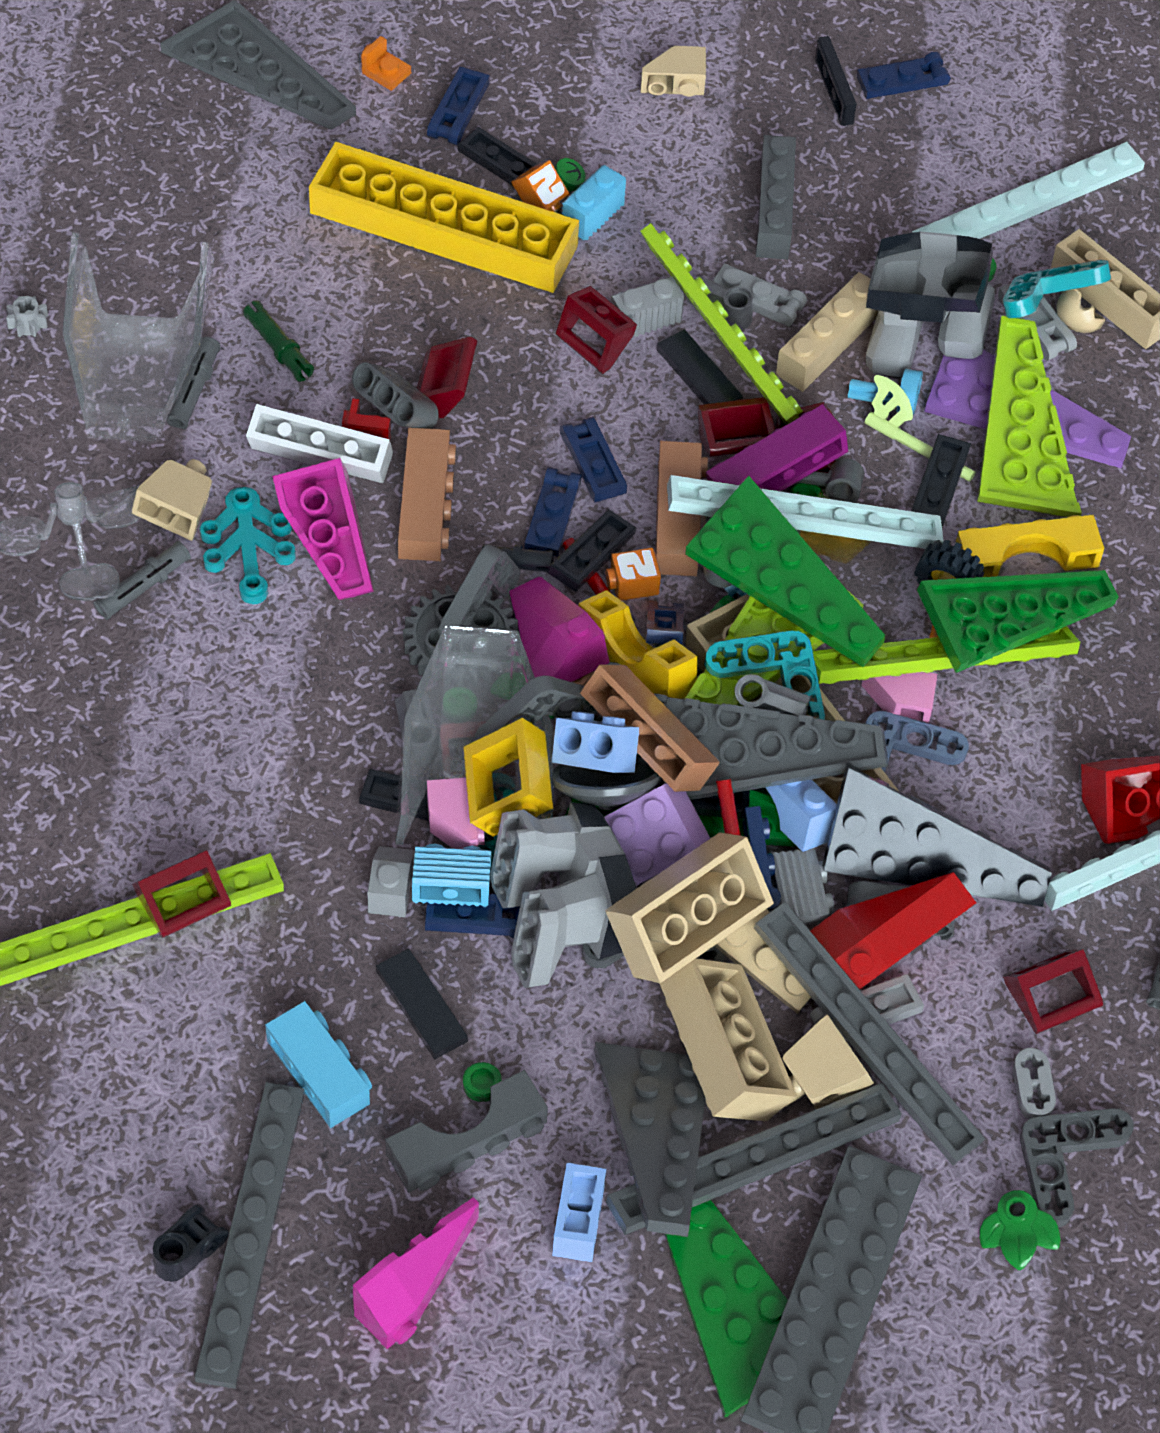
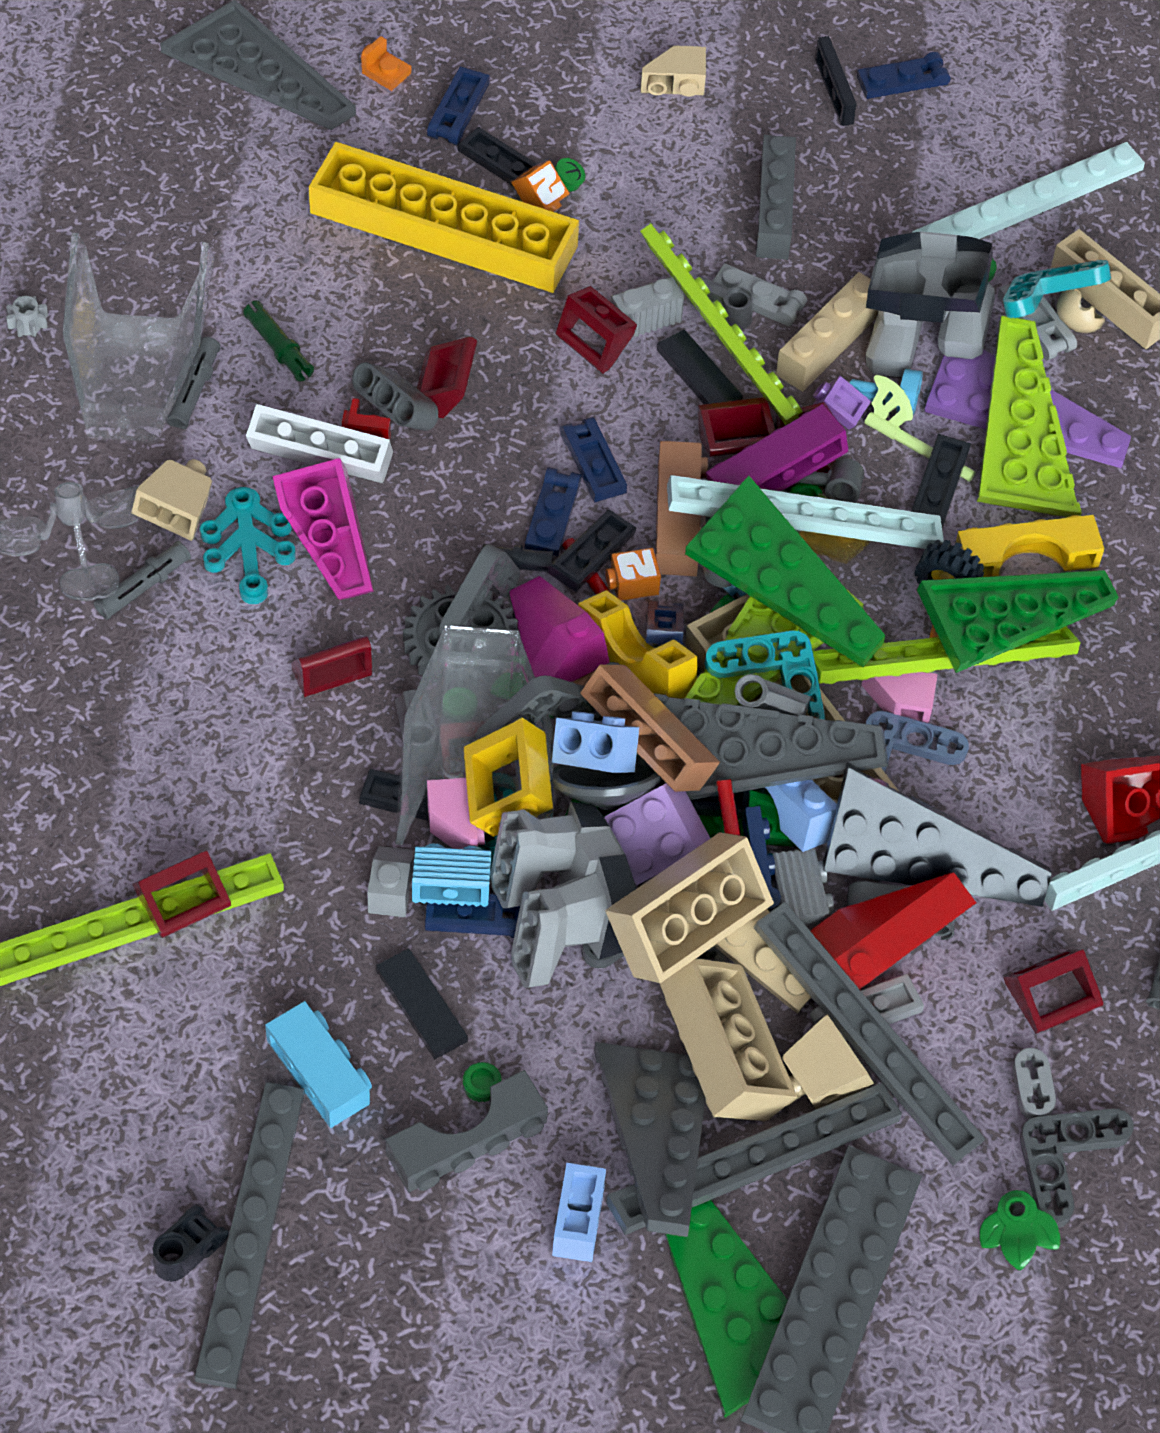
dark pink wedge [353,1197,479,1349] -> none
nougat brick [398,428,456,561] -> none
medium azure brick [561,165,626,240] -> none
none -> dark red tile [291,636,372,697]
none -> medium lavender bracket [813,376,871,430]

